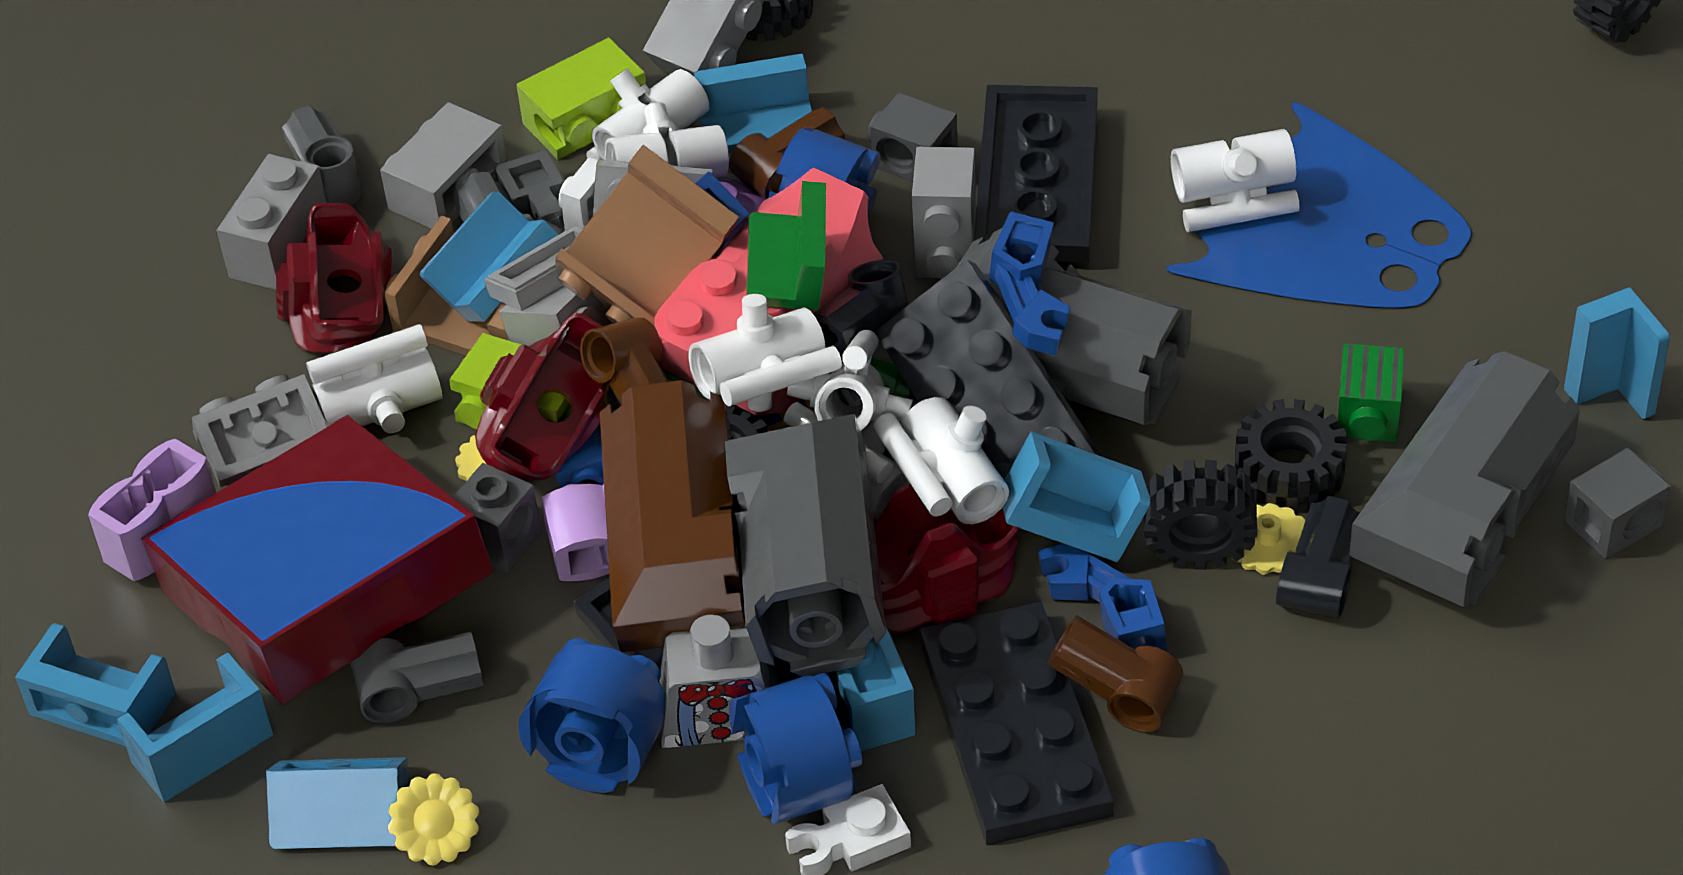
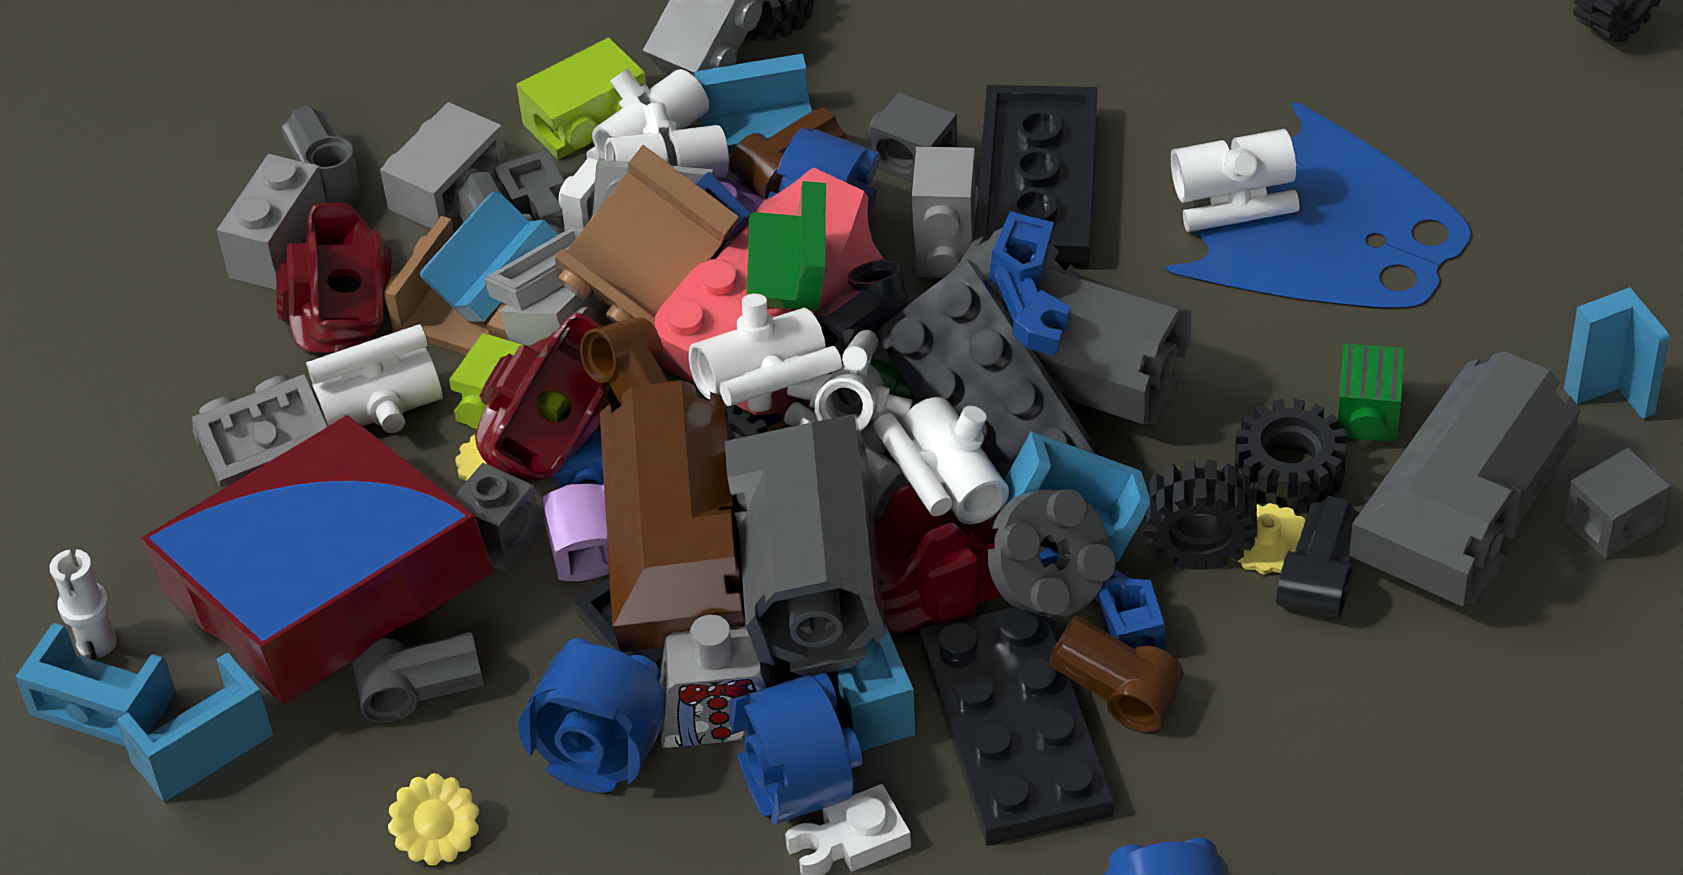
lavender brick [88,439,216,581] -> none
dark azure panel [266,757,409,849] -> none
none -> white pin [50,549,117,659]
none -> dark grey plate [988,490,1115,616]

